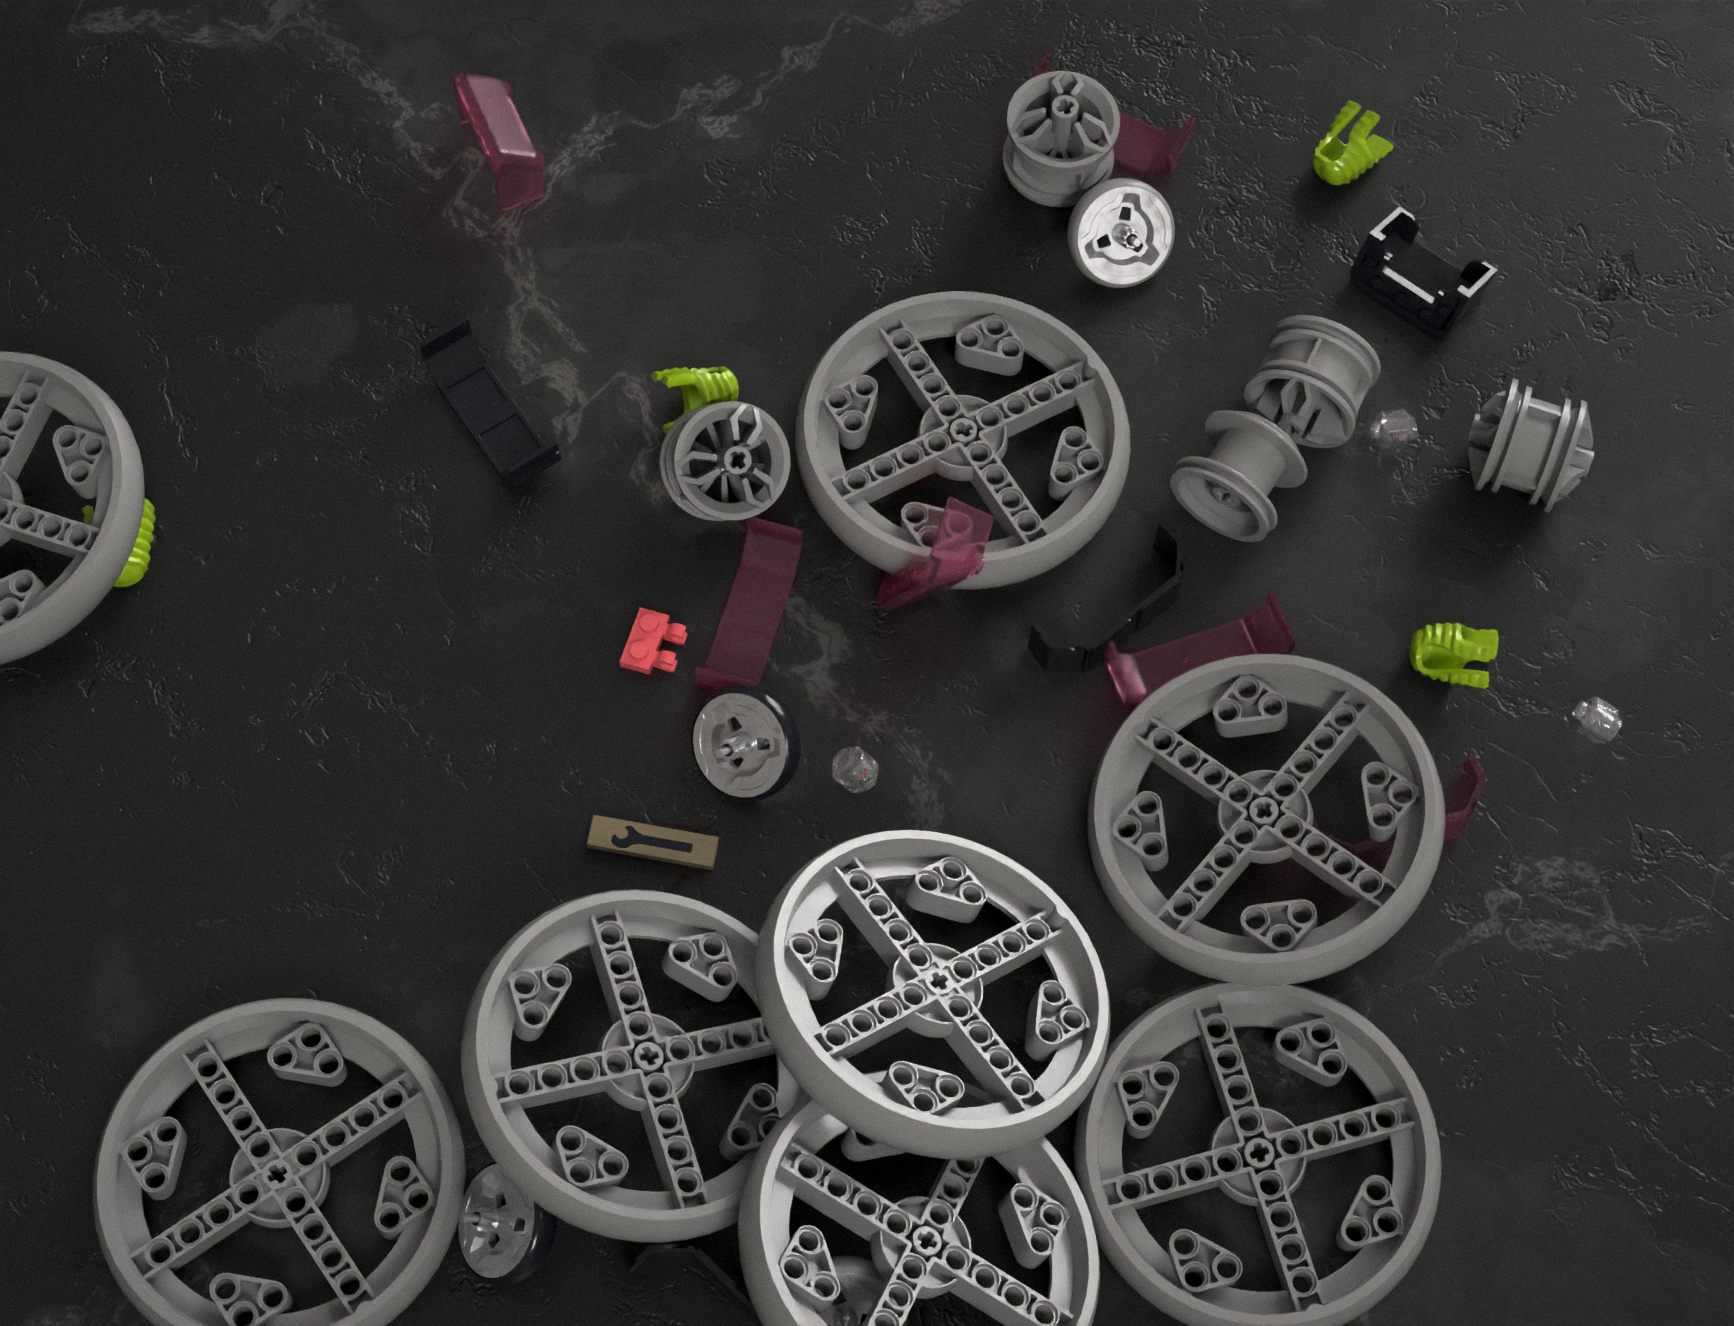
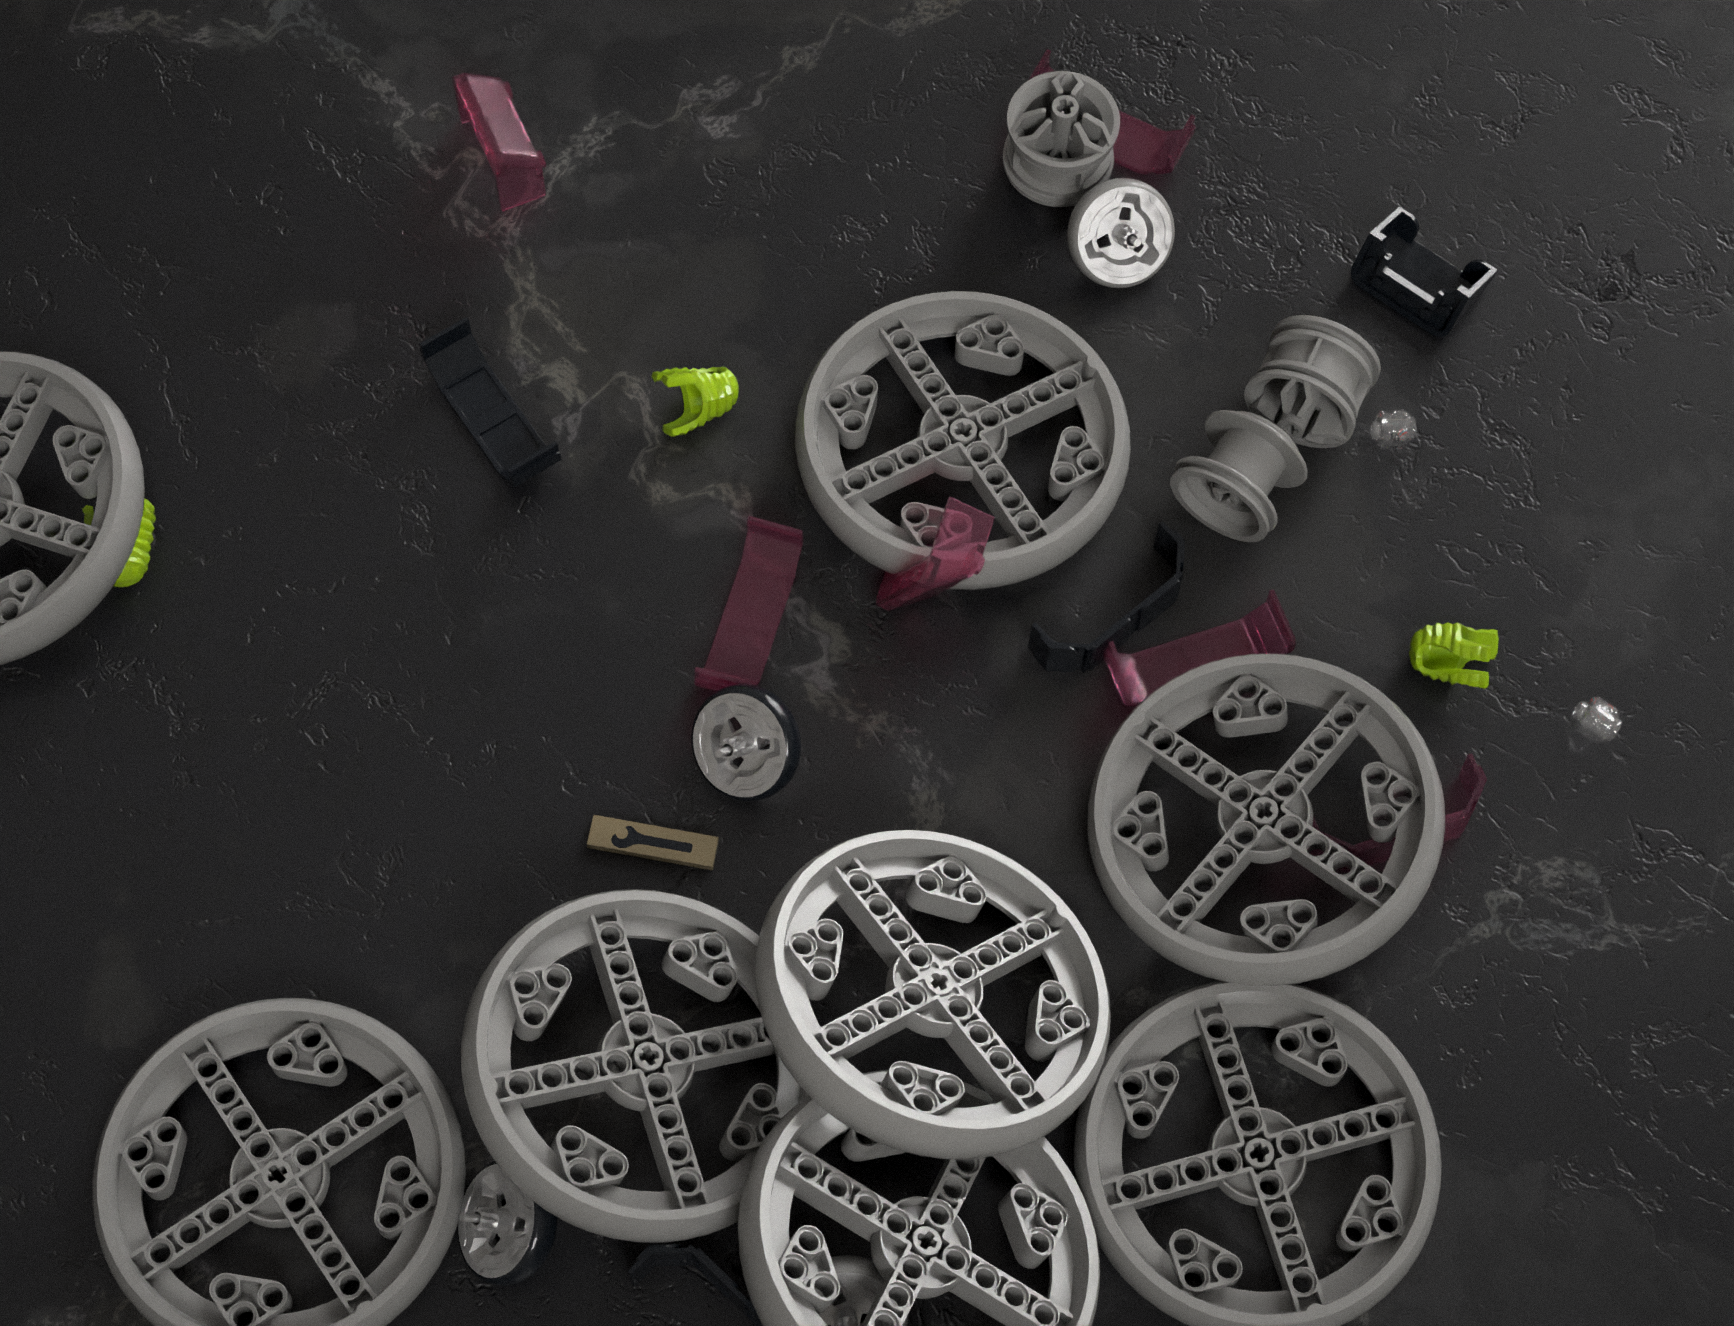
coral plate [619,607,688,675] -> none
light grey wheel [659,401,791,521] -> none
clear head [832,746,879,793] -> none
lime hair [1312,100,1394,185] -> none
light grey wheel [1467,378,1595,513] -> none

